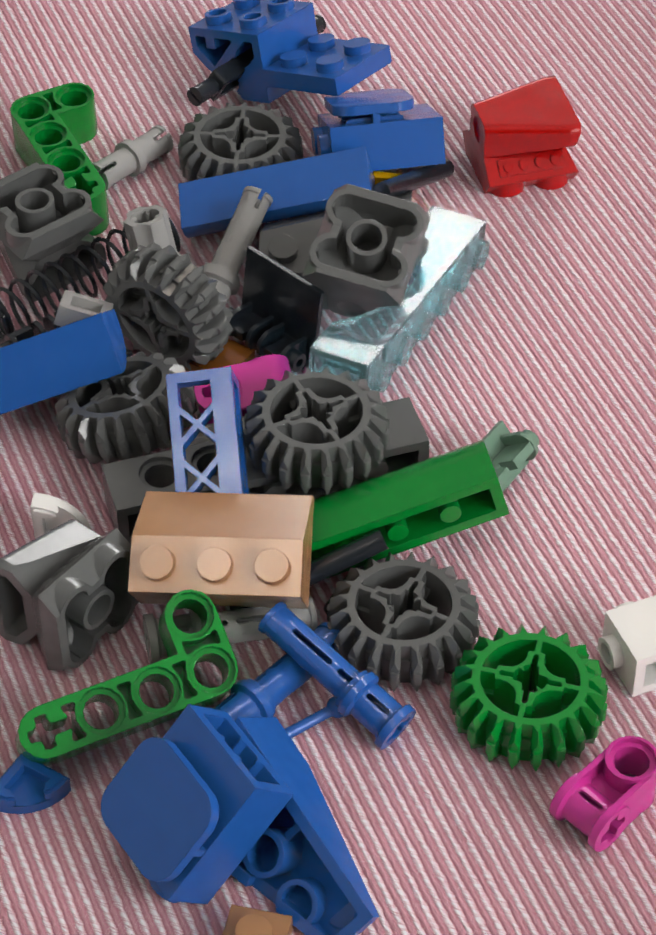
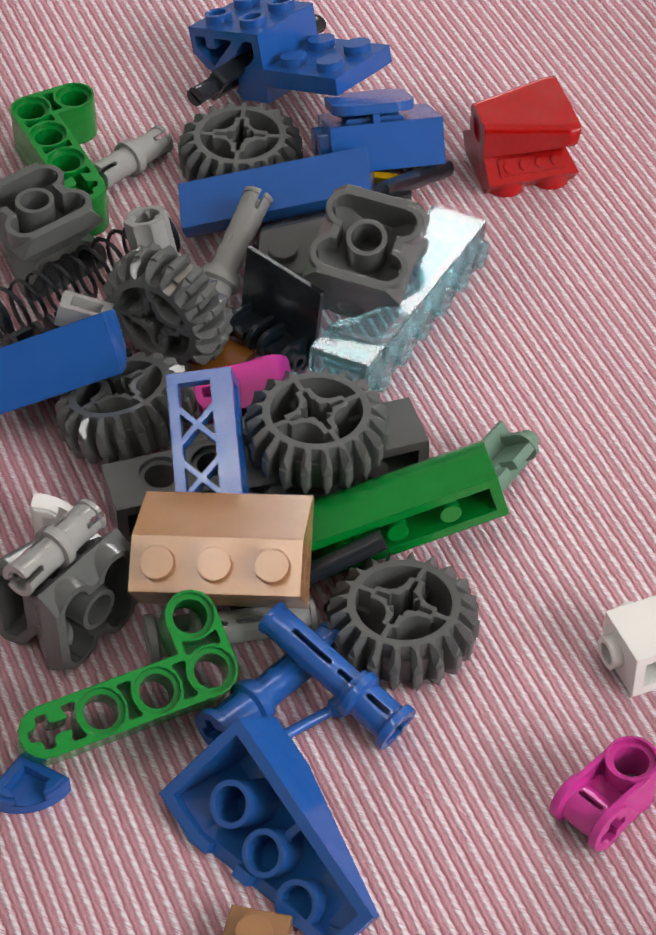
blue brick [101,704,294,904] -> none
green gear [450,623,608,772] -> none
none -> light grey pin [3,499,106,597]

